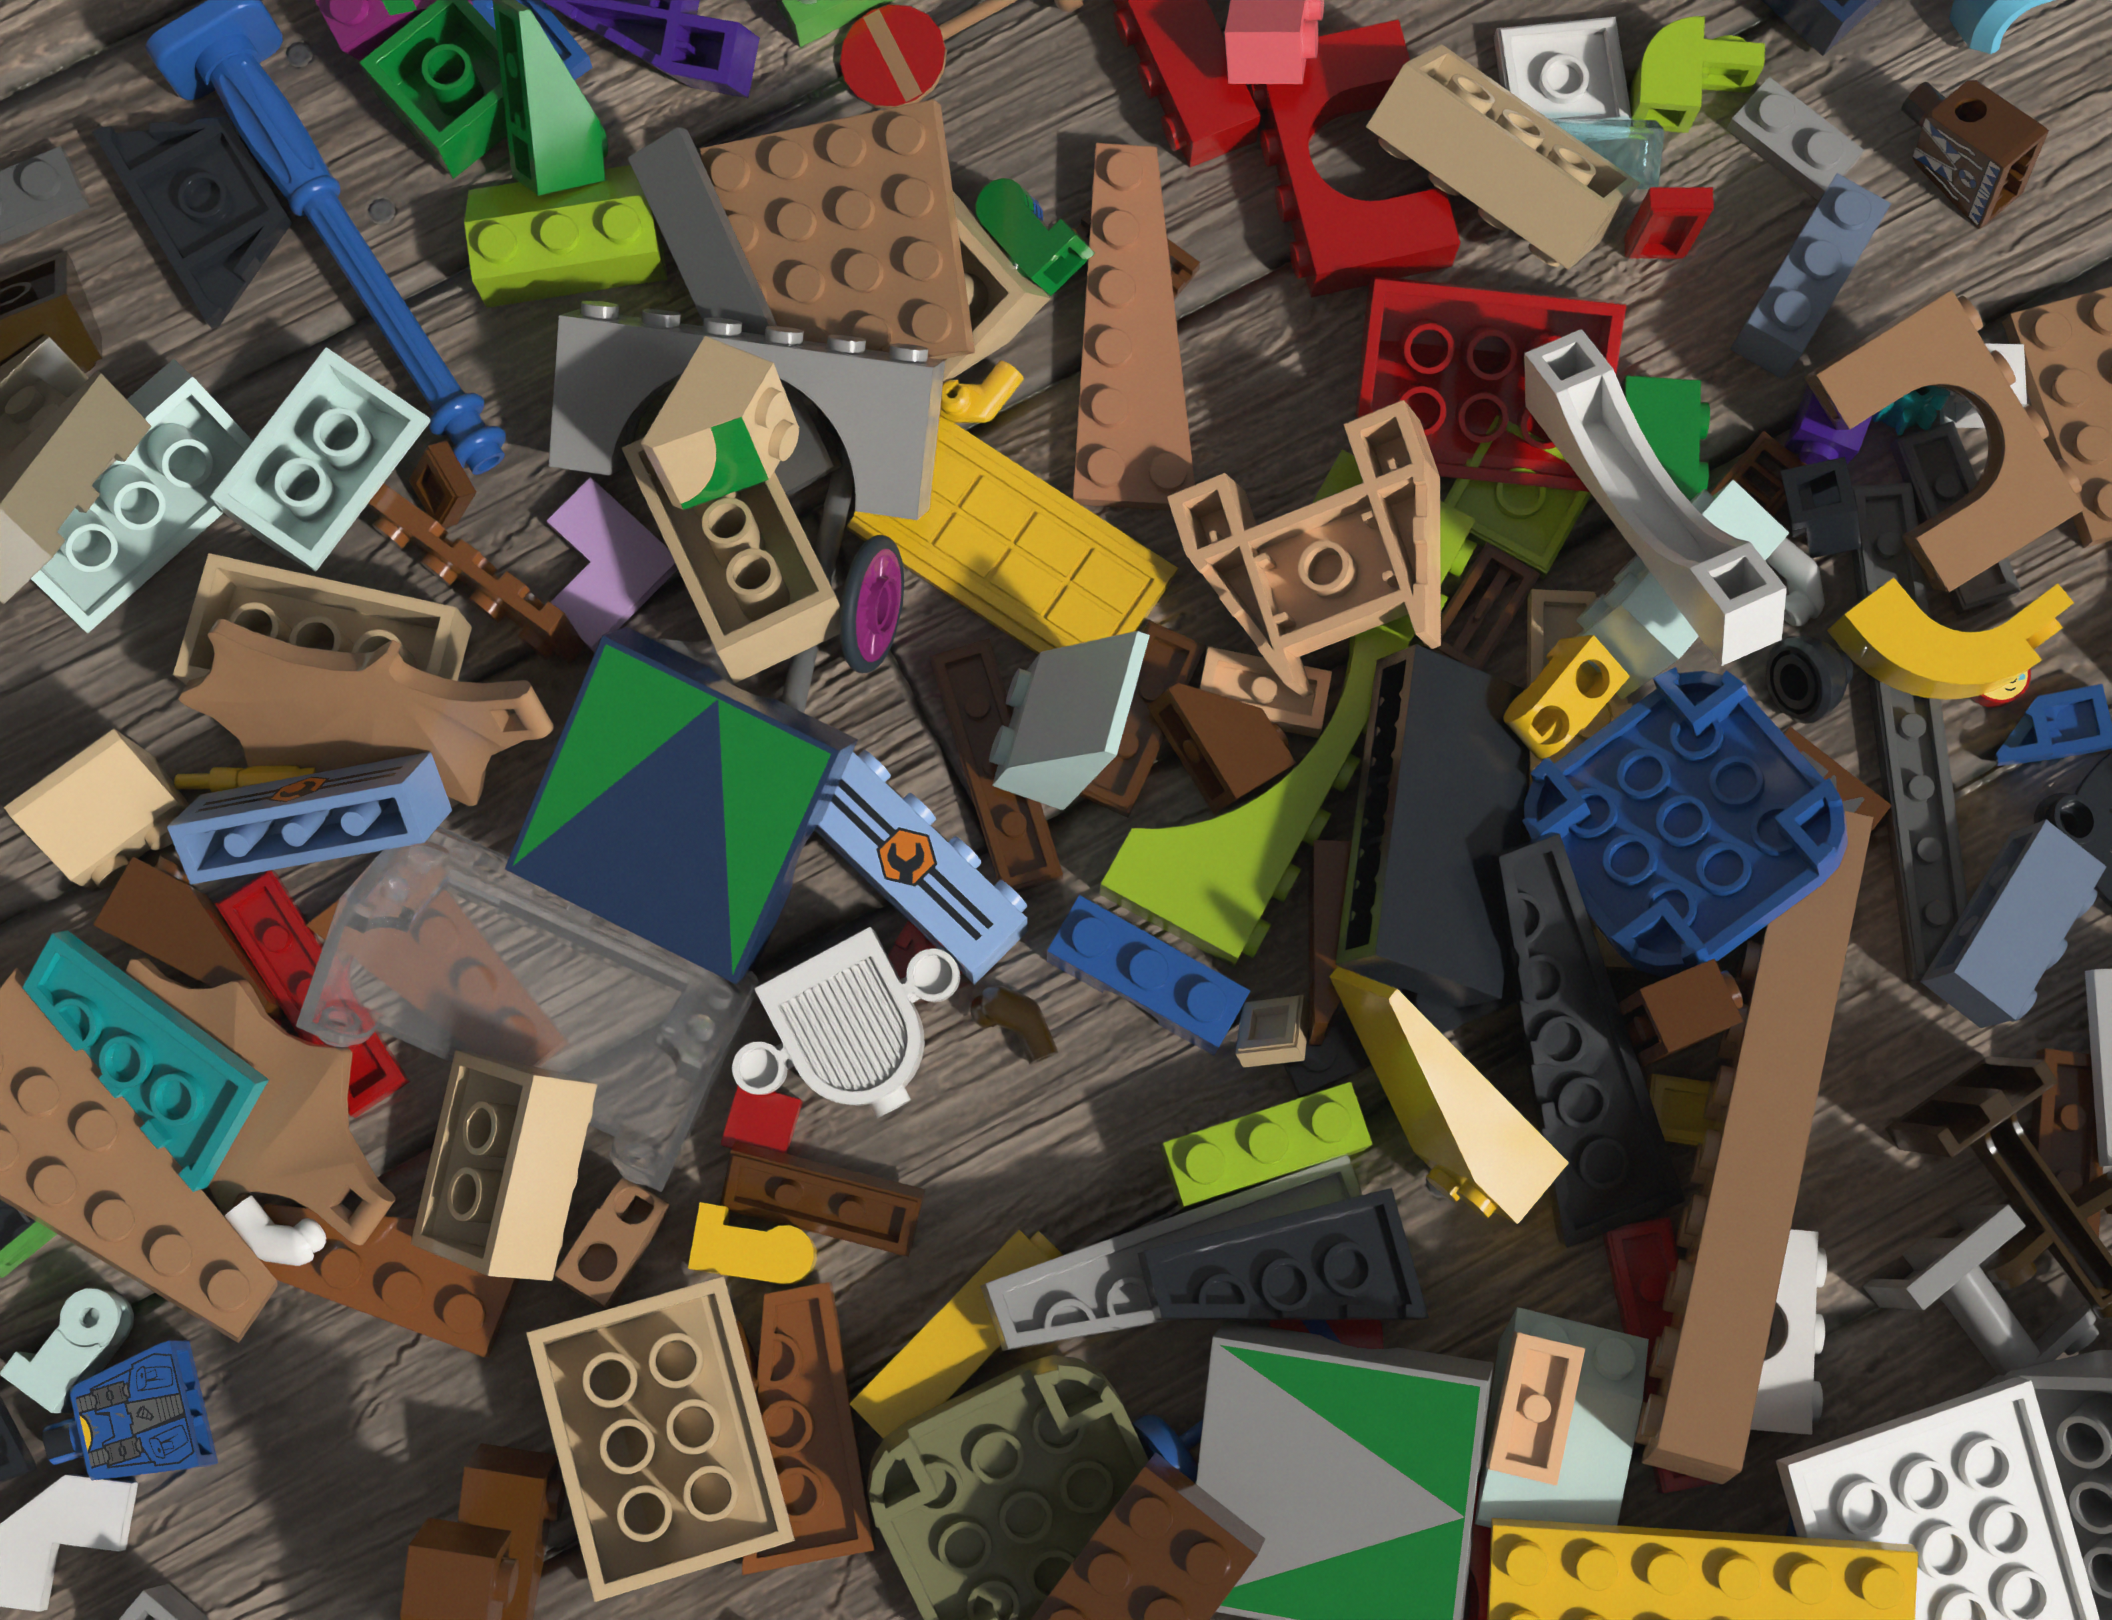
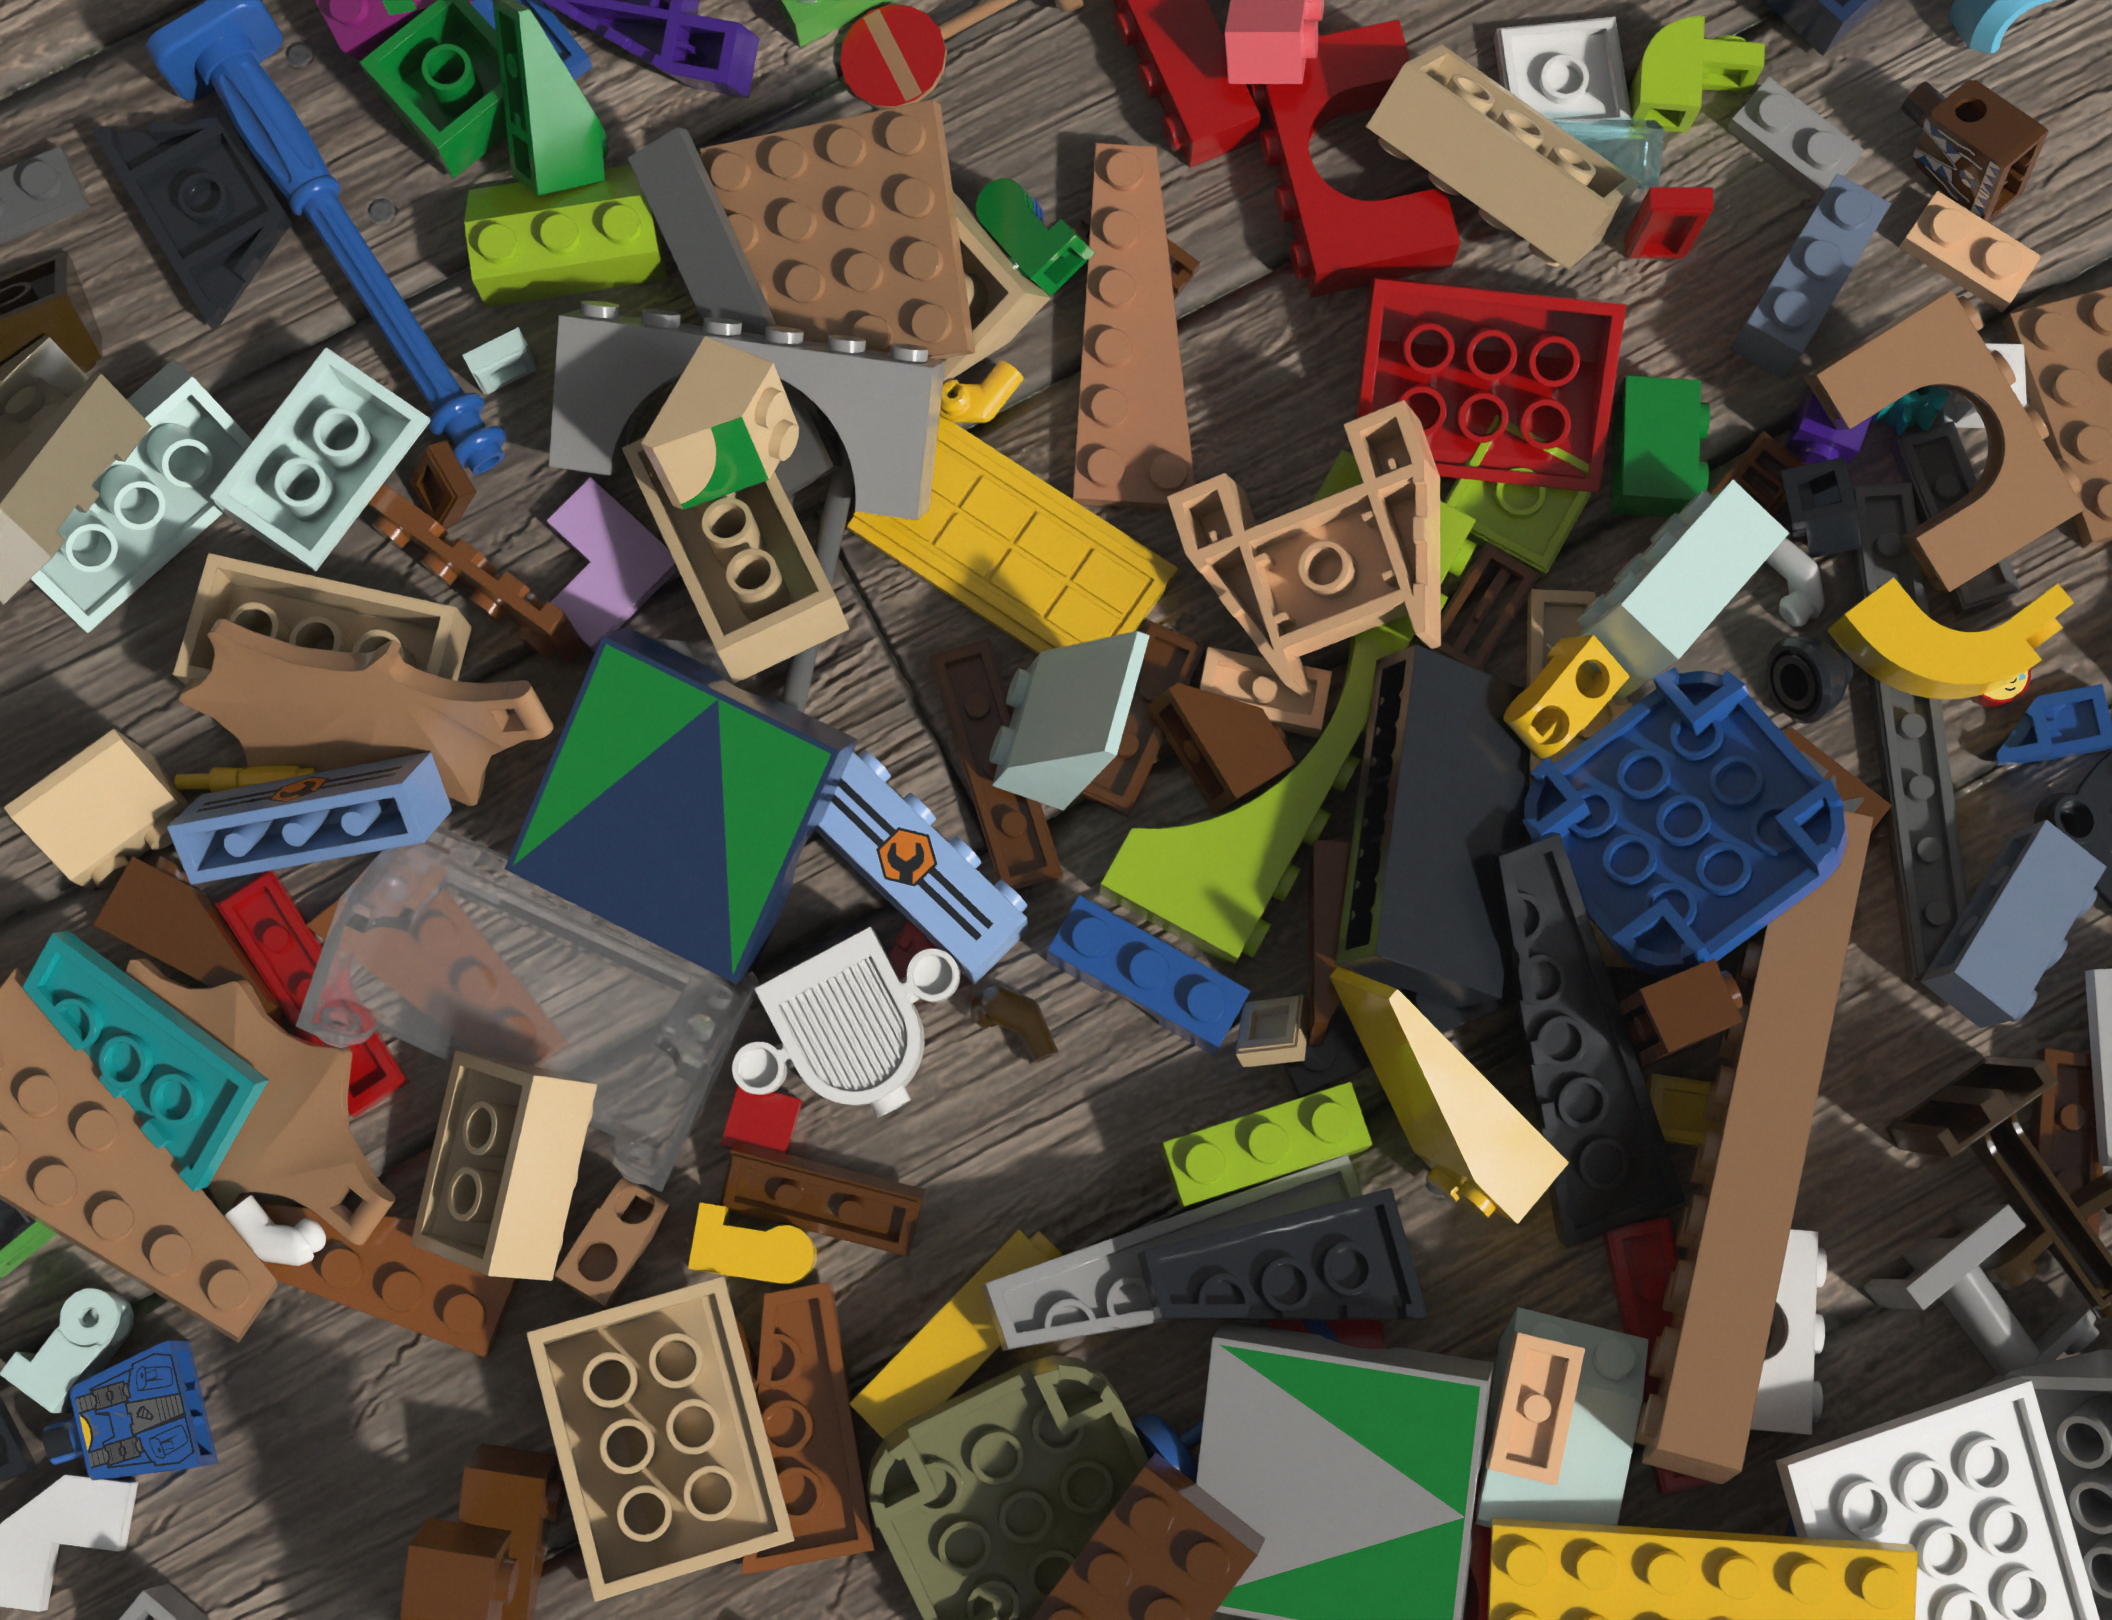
wheel [840,535,904,673] -> none
white arch [1524,329,1787,666] -> none
none -> light aqua tile [462,327,539,395]
none -> light nougat plate [1899,191,2042,312]

